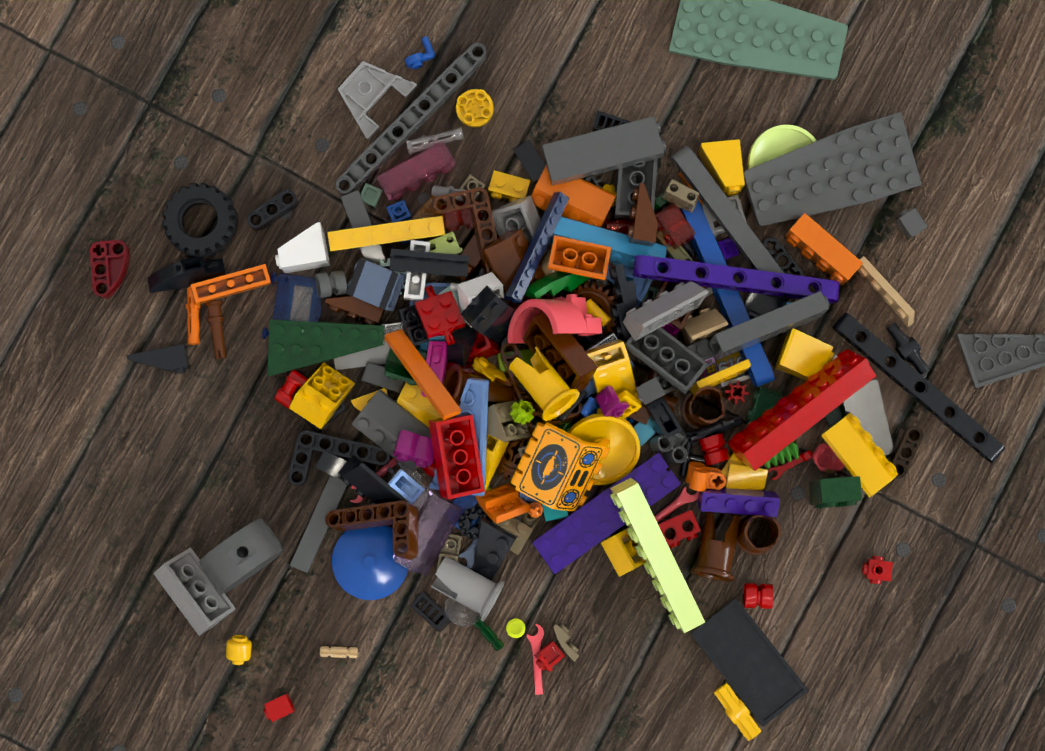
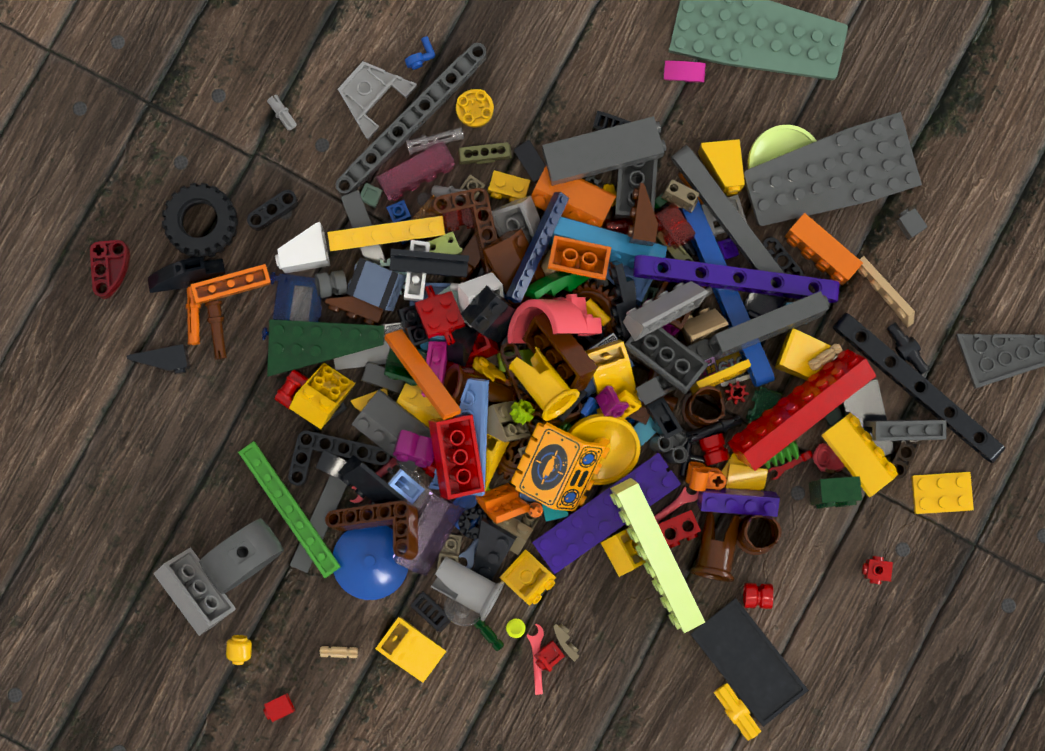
none -> bright green tile [238,441,341,578]
none -> light grey axle [267,95,297,130]
none -> yellow slope [375,617,446,682]
none -> olive piece [458,142,512,165]
none -> yellow plate [499,549,556,606]
none -> dark pink slope [664,61,706,82]
none -> tan axle [808,344,843,370]
none -> dark grey fence [865,419,946,441]
none -> yellow plate [911,472,974,514]

